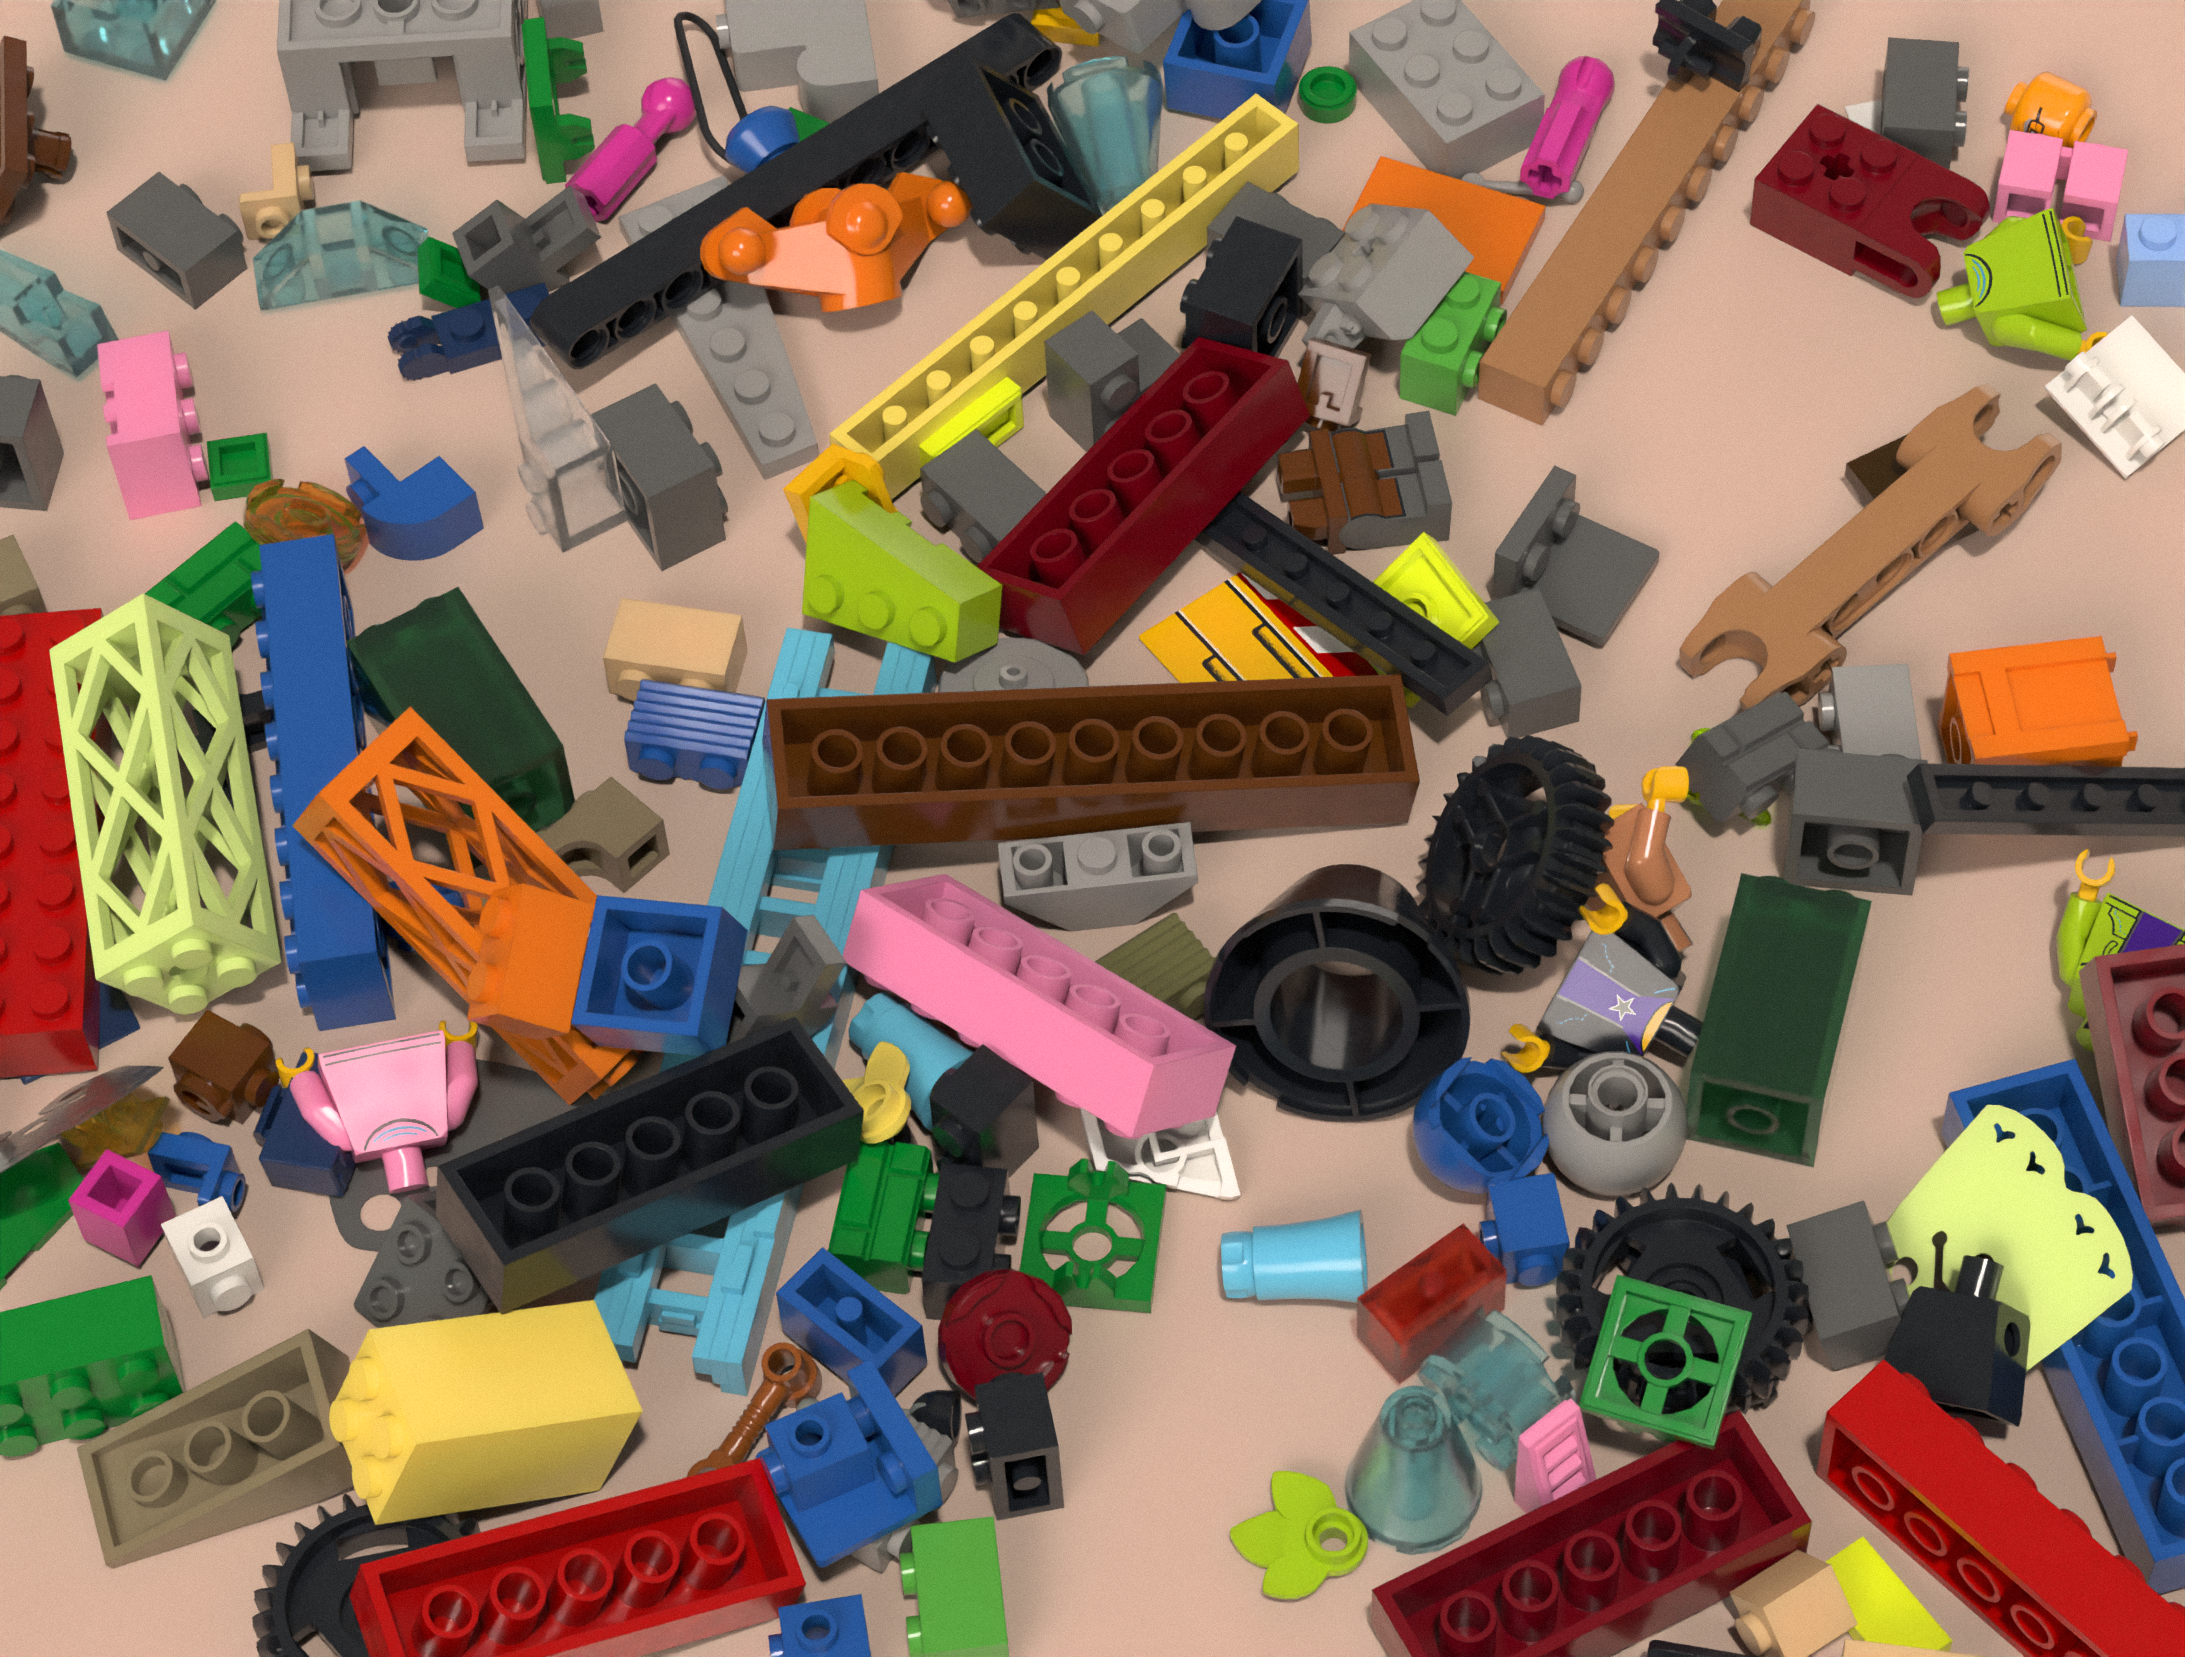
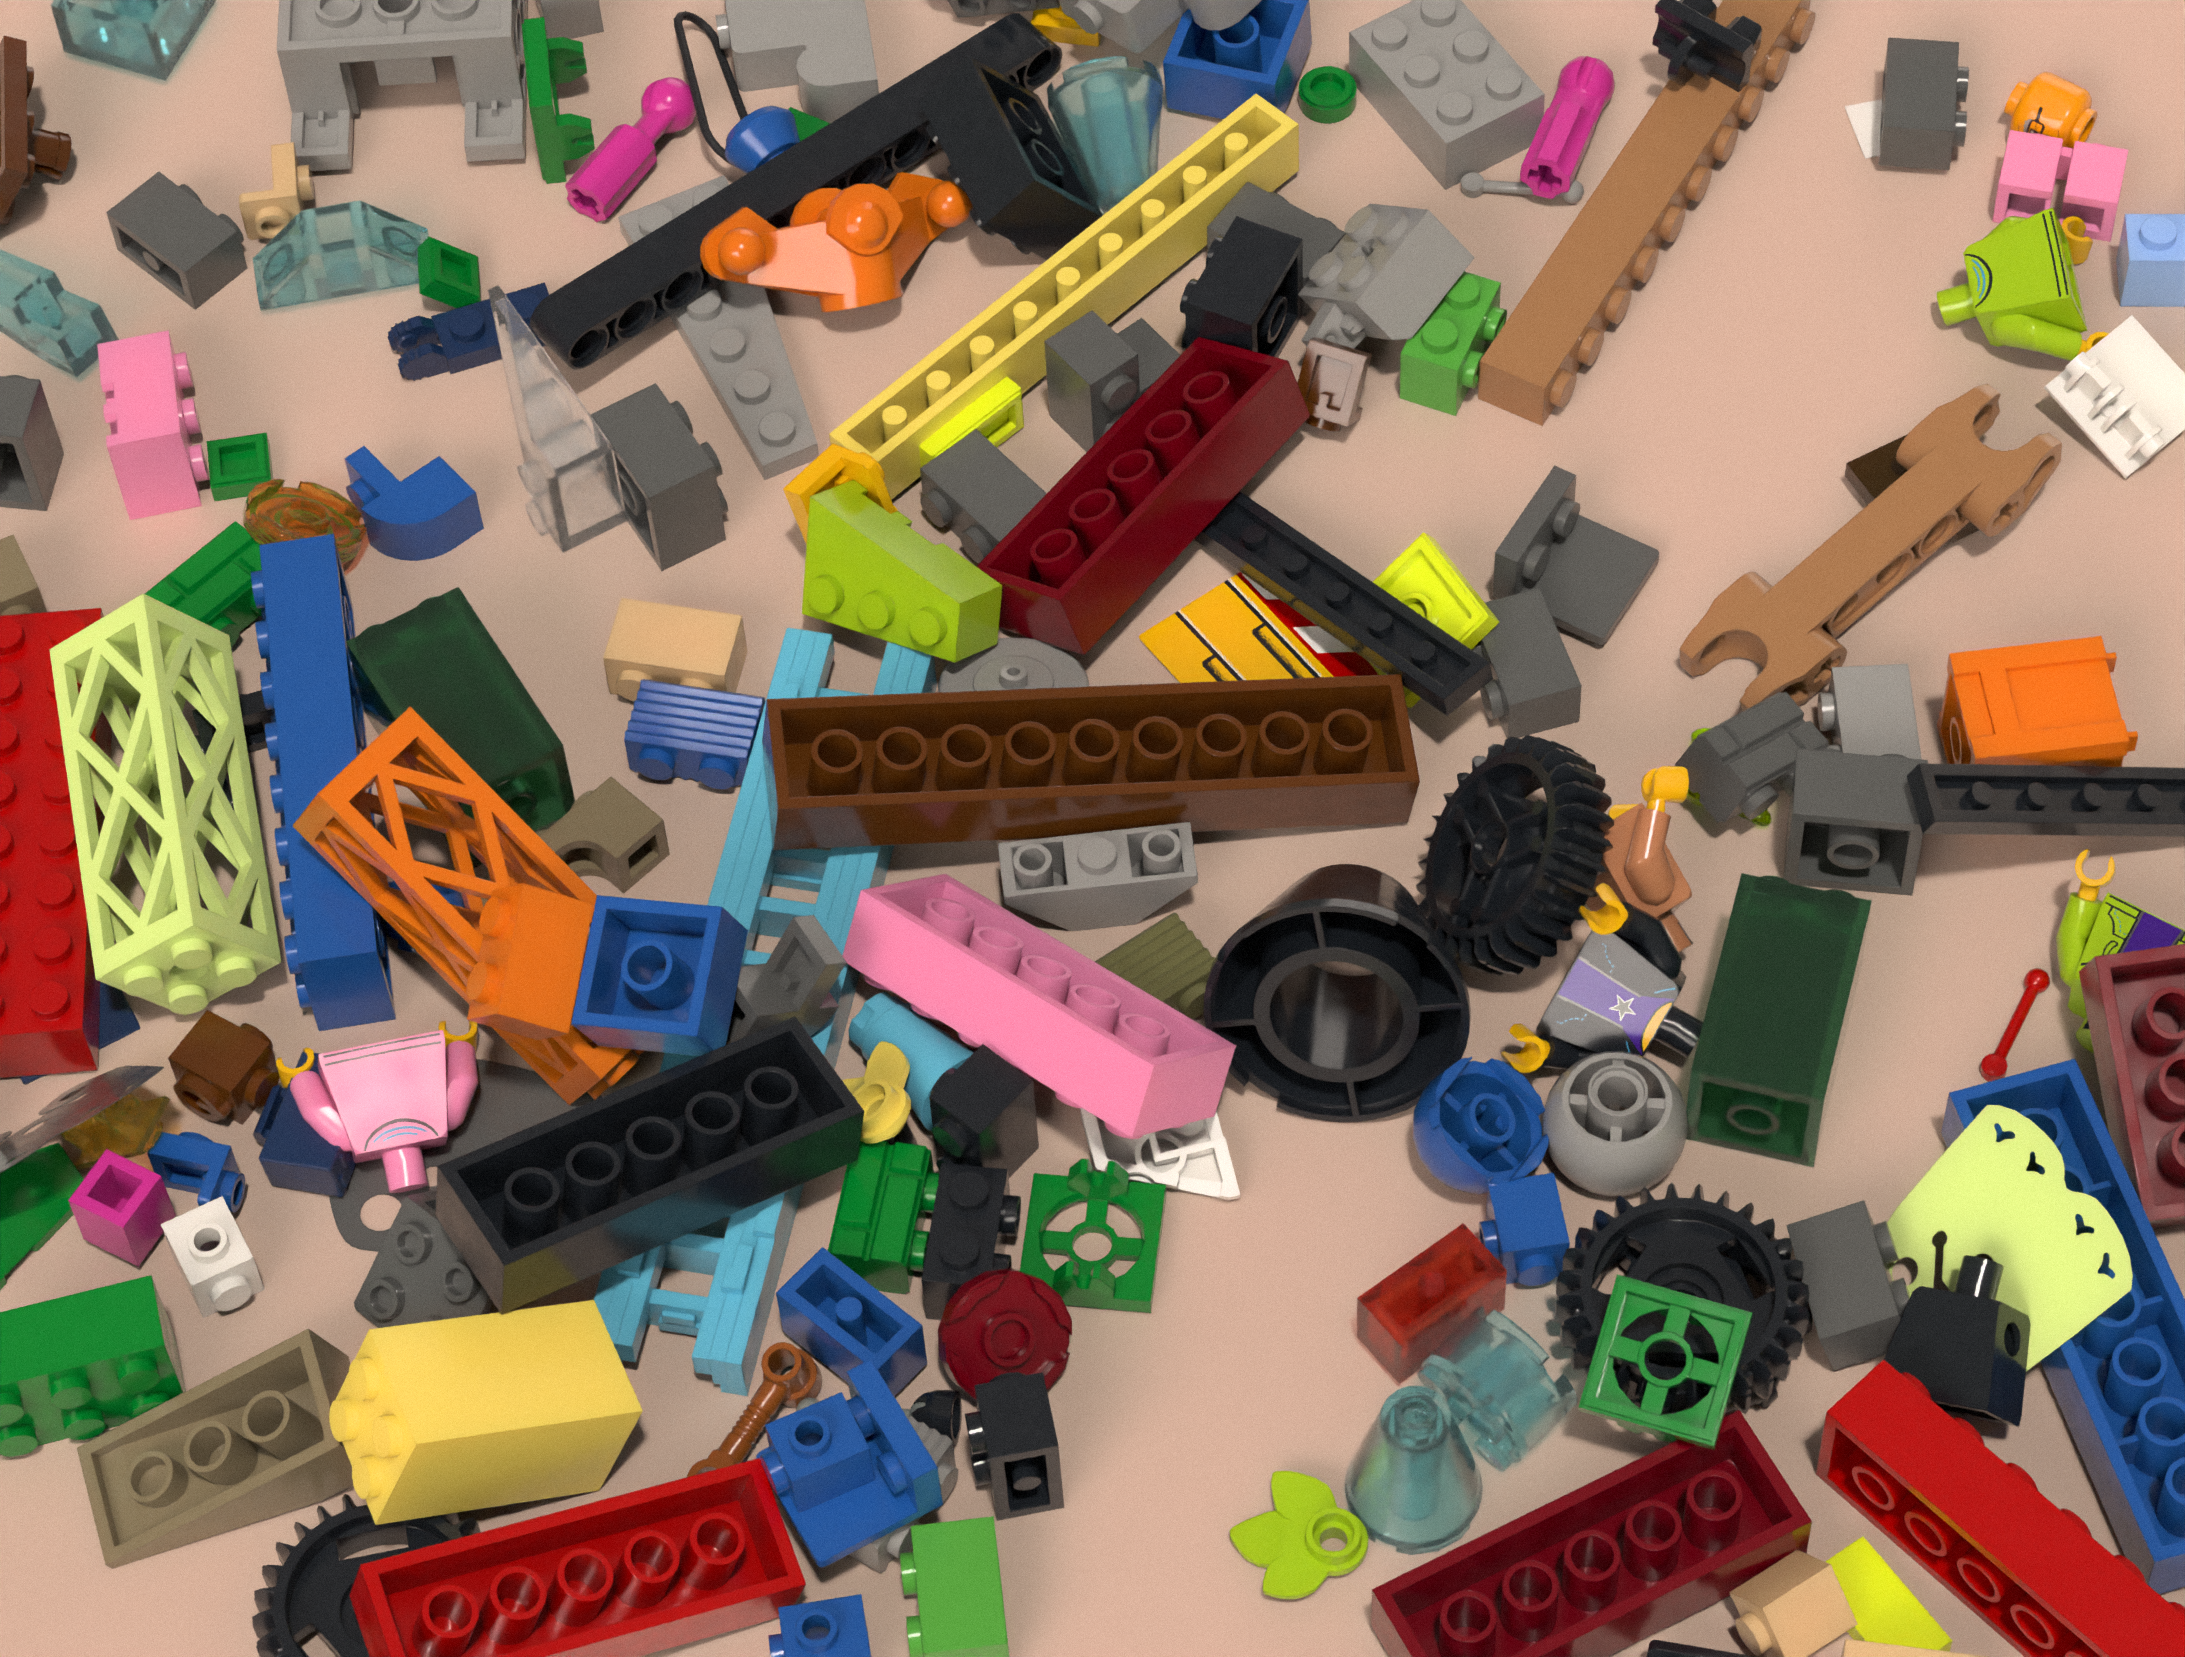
dark grey brick [452,185,601,295] -> none
medium azure plant [1221,1209,1368,1304] -> none
hips [1277,411,1452,555] -> none
orange tile [1342,156,1546,305] -> none
bright pink slope [1514,1398,1597,1514] -> none
dark red brick [1750,104,1990,298] -> none
none -> red hinge [1980,968,2050,1082]

